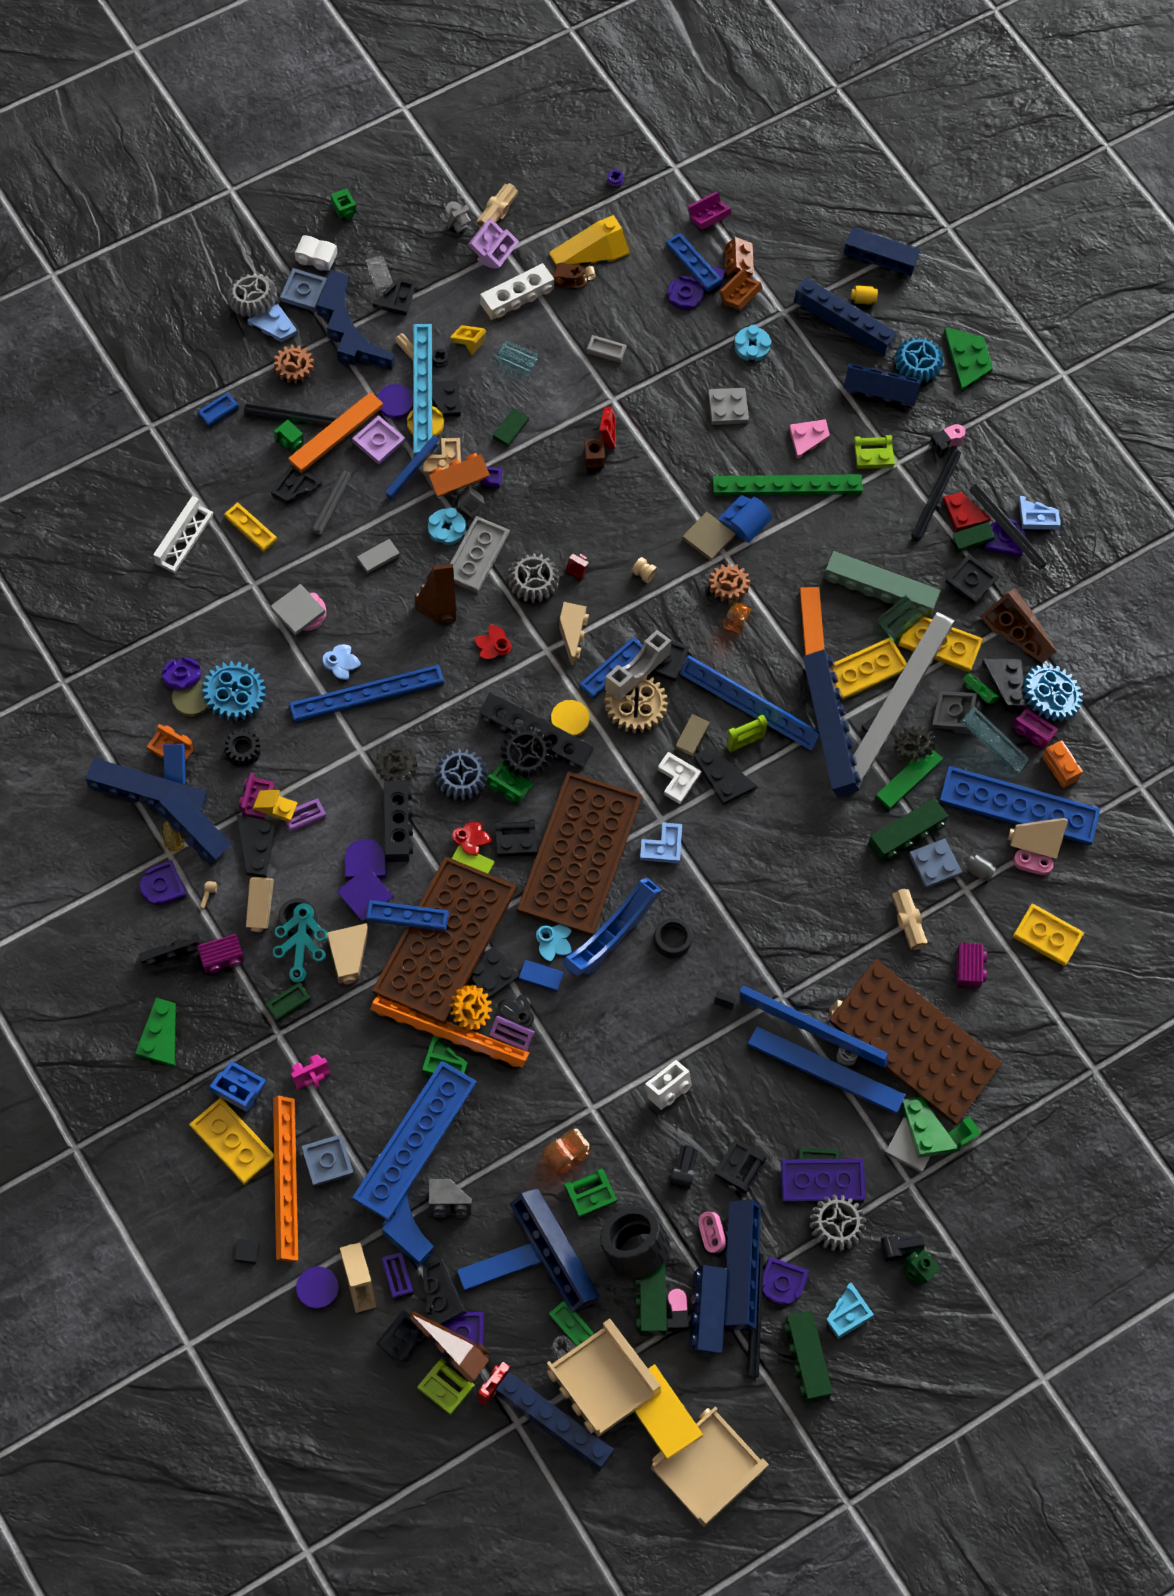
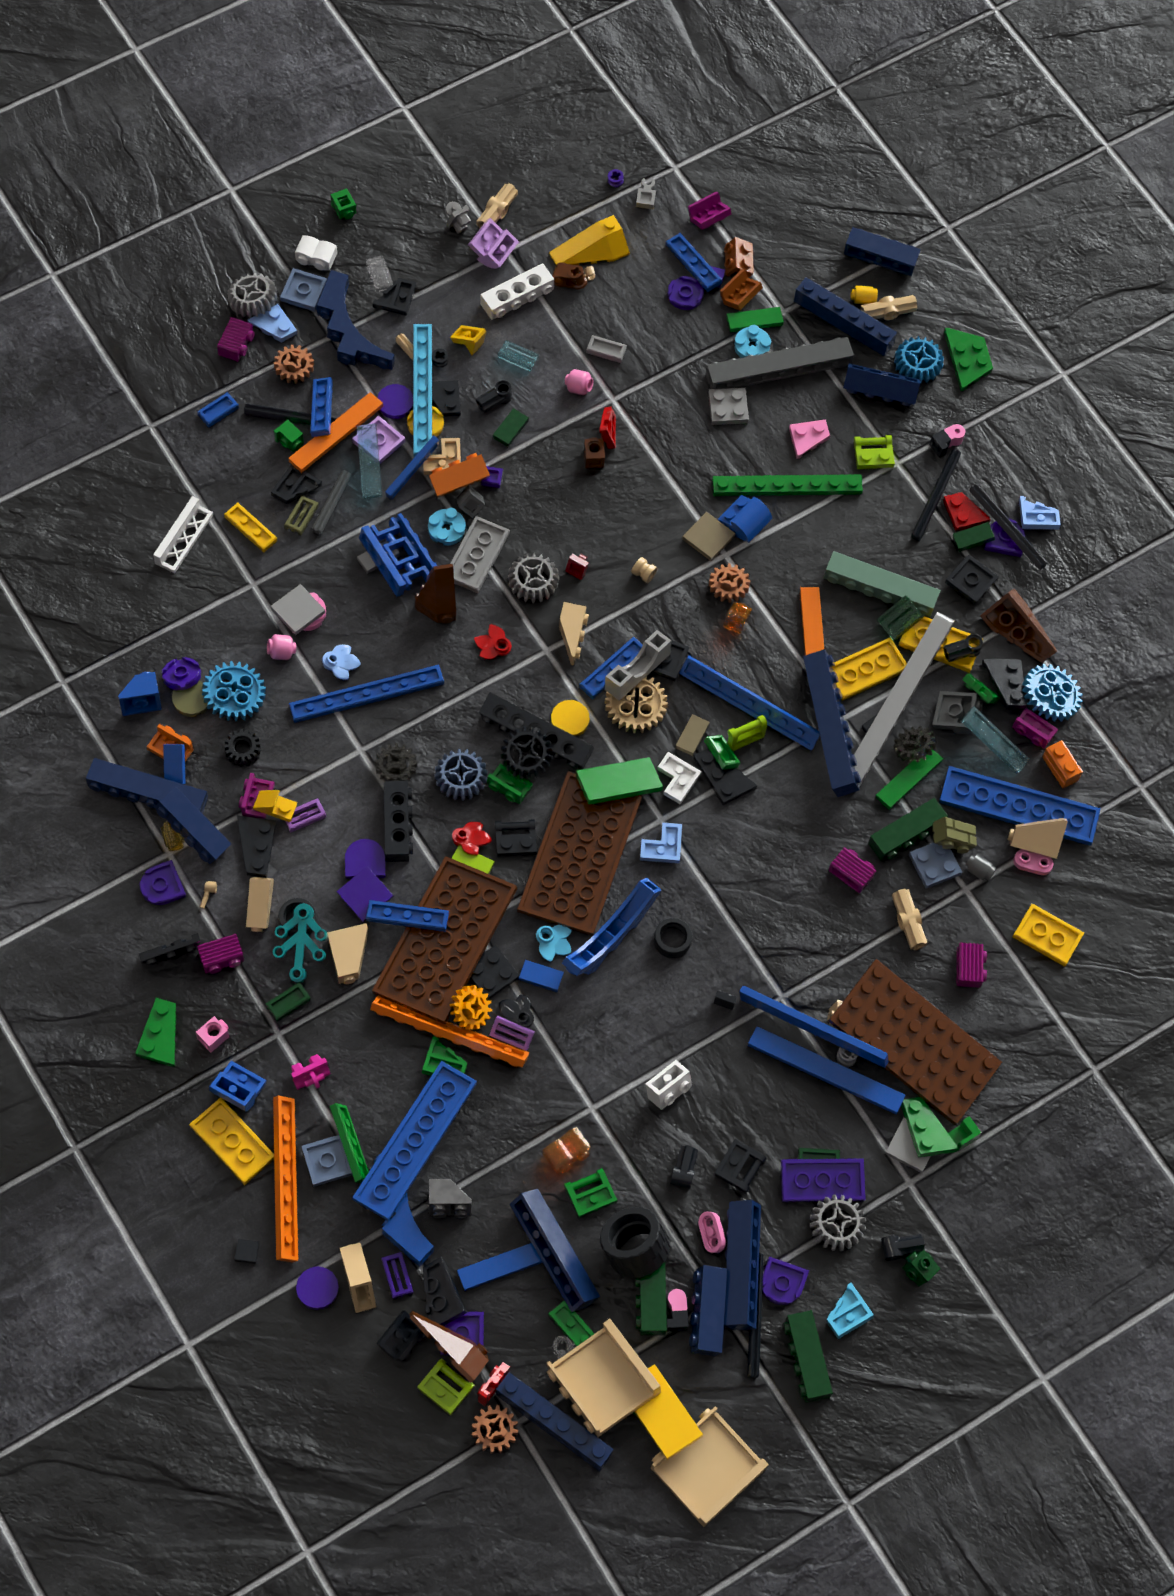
none -> blue slope [118,672,162,716]
none -> bright pink brick [196,1016,229,1053]
none -> magenta brick [217,317,254,362]
none -> bright pink head [267,634,296,660]
none -> olive tile [284,496,319,535]
none -> blue tile [310,377,333,437]
none -> green tile [330,1103,369,1183]
none -> clear light blue tile [357,423,382,499]
none -> blue fence [359,513,437,597]
none -> nougat gear [471,1405,518,1454]
none -> black piece [476,380,512,413]
none -> bright pink head [565,369,593,395]
none -> tile [576,757,663,805]
none -> light grey plate [636,178,656,209]
none -> green tile [704,735,740,770]
none -> dark grey brick [706,337,854,389]
none -> green tile [726,307,784,332]
none -> magenta brick [828,847,876,894]
none -> tan piece [860,295,917,320]
none -> olive brick [933,817,977,854]
none -> black piece [943,634,983,662]

